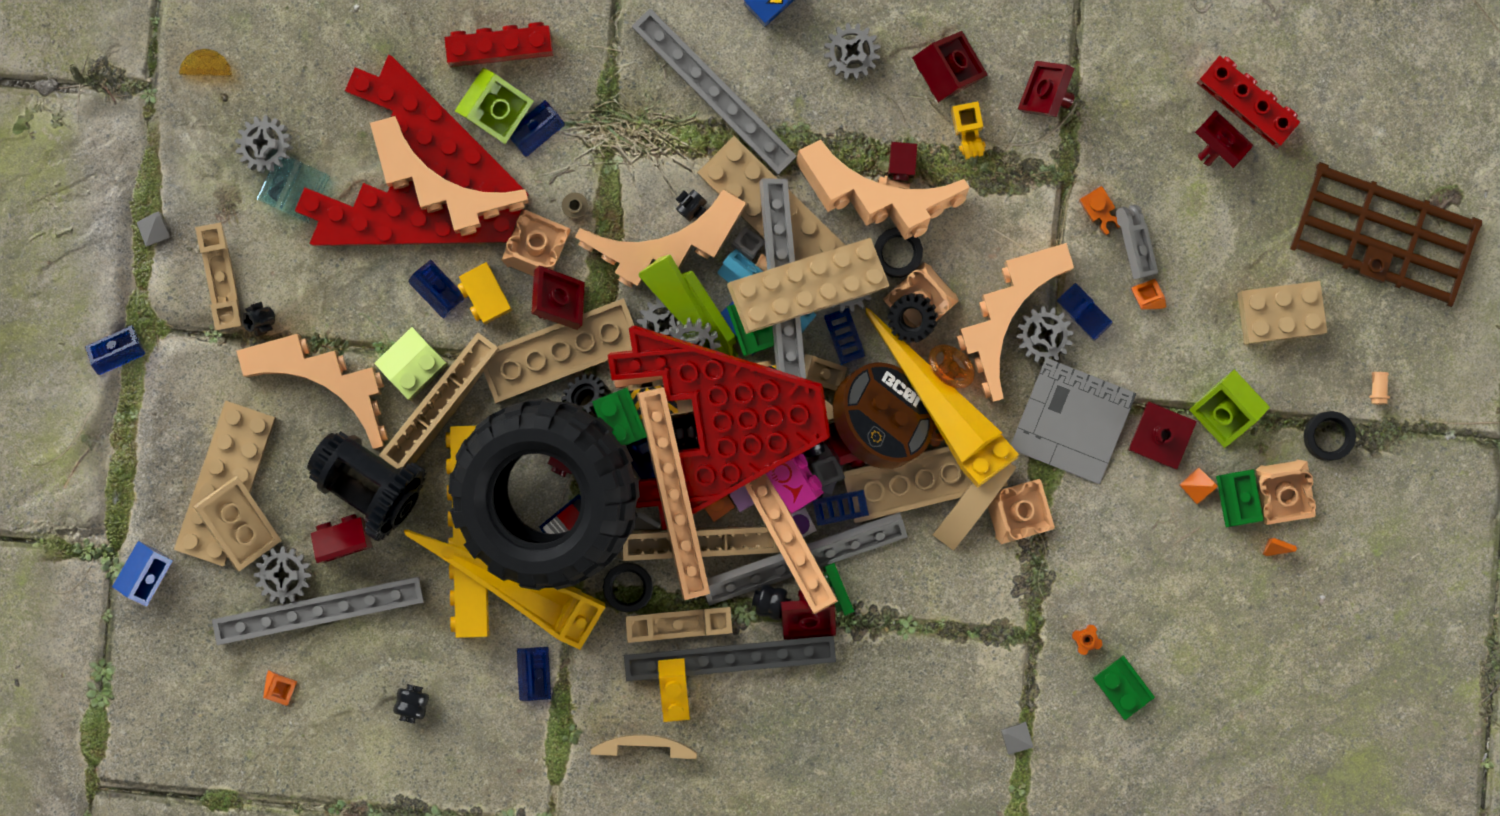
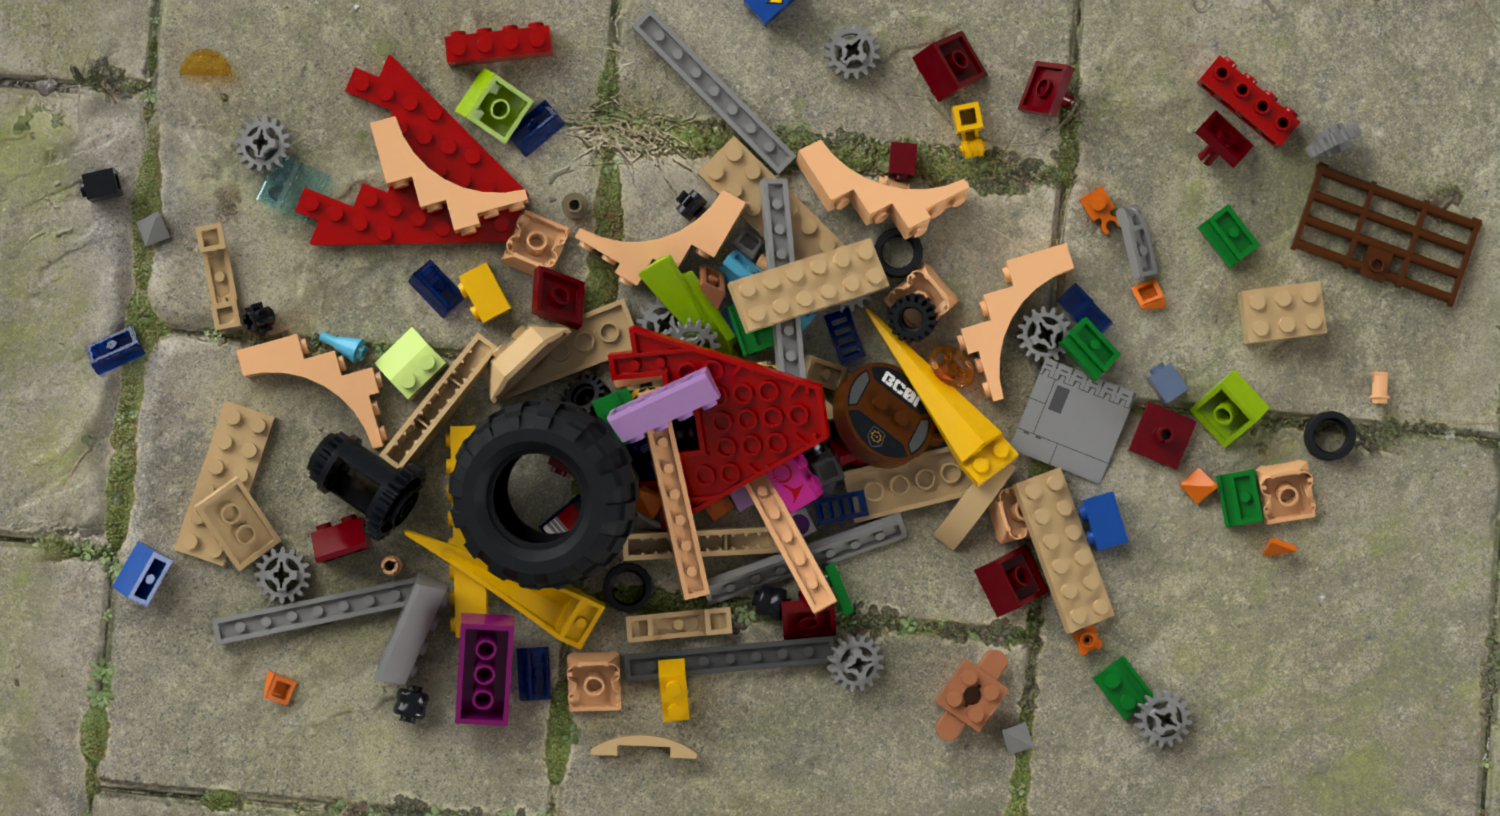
none -> black brick [80,167,123,203]
none -> medium azure cone [319,332,368,364]
none -> light grey slope [374,572,450,685]
none -> light nougat pin [381,555,403,576]
none -> magenta brick [455,613,514,726]
none -> tan wedge [489,325,572,404]
none -> light nougat slope [567,650,621,712]
none -> lavender slope [607,366,721,444]
none -> orange slope [636,484,662,520]
none -> nougat slope [699,263,726,309]
none -> light grey gear [827,633,884,692]
none -> nougat brick [934,650,1009,741]
none -> dark red slope [974,544,1049,618]
none -> tan plate [1012,467,1115,634]
none -> green plate [1058,317,1121,382]
none -> blue brick [1078,491,1128,551]
none -> light grey gear [1134,689,1192,748]
none -> sand blue brick [1147,362,1189,405]
none -> green plate [1197,204,1260,269]
none -> light grey gear [1306,122,1363,159]

